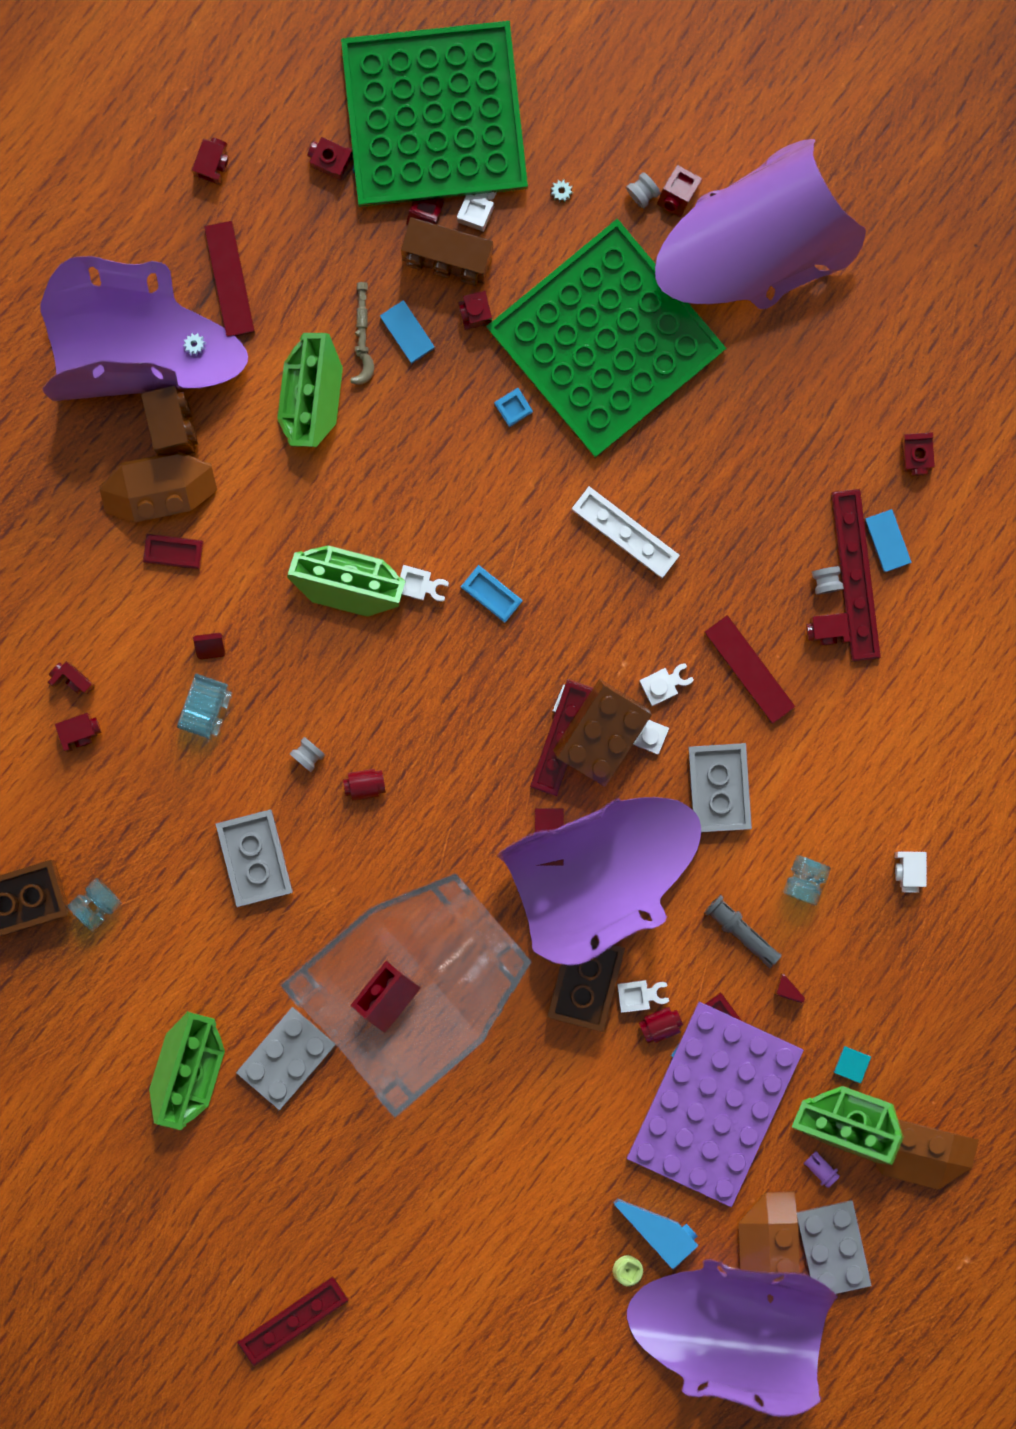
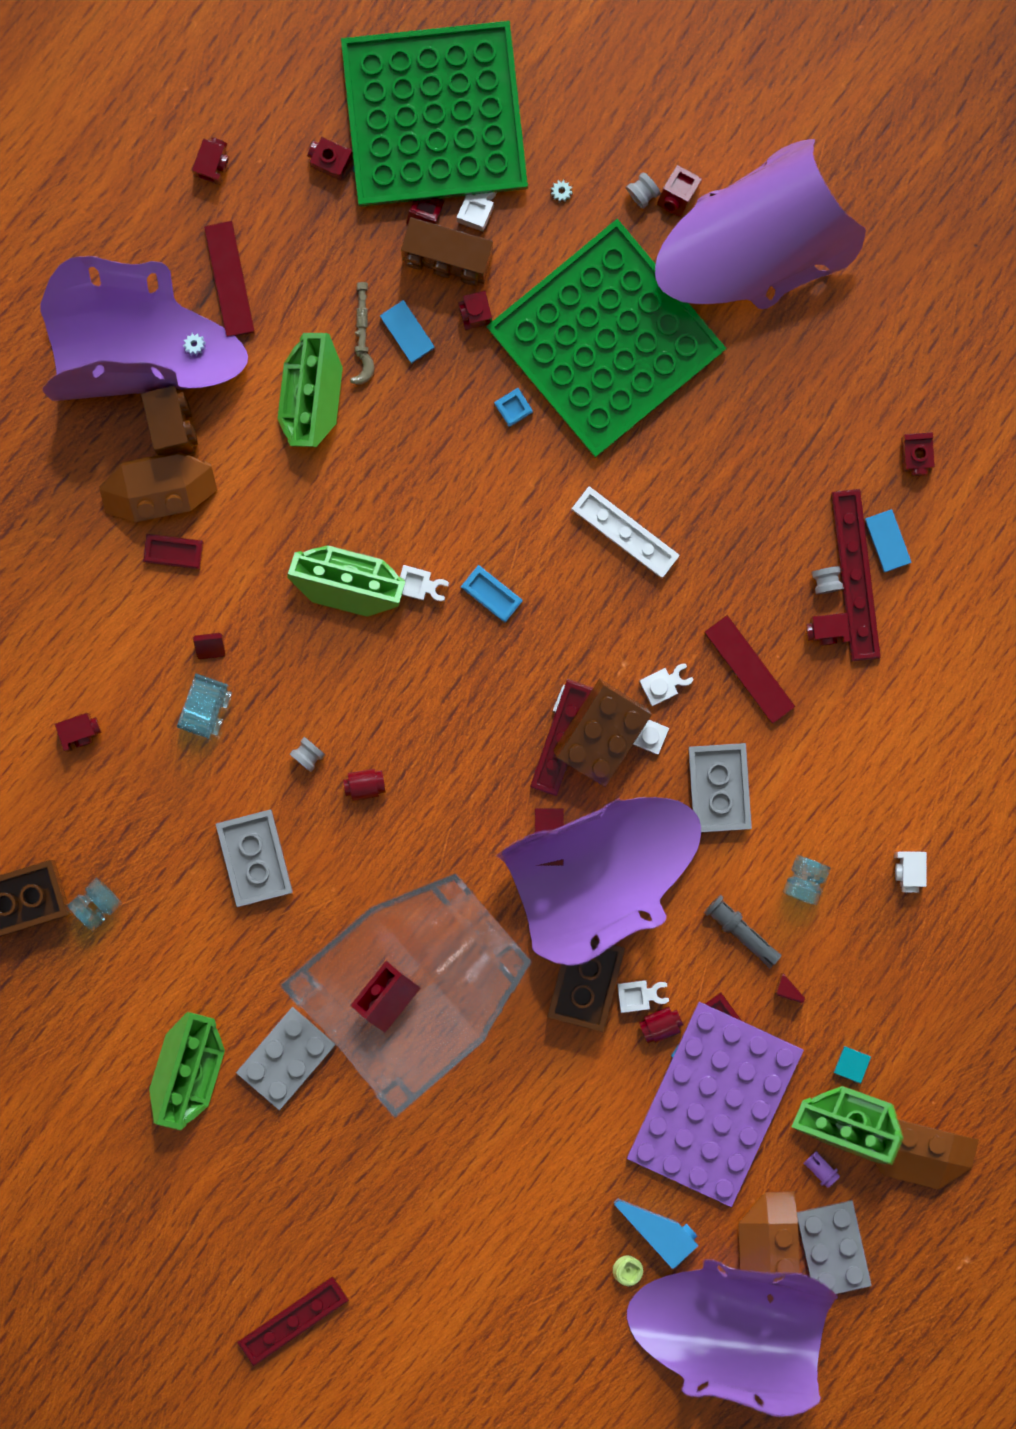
dark red bracket [47,661,95,694] -> none

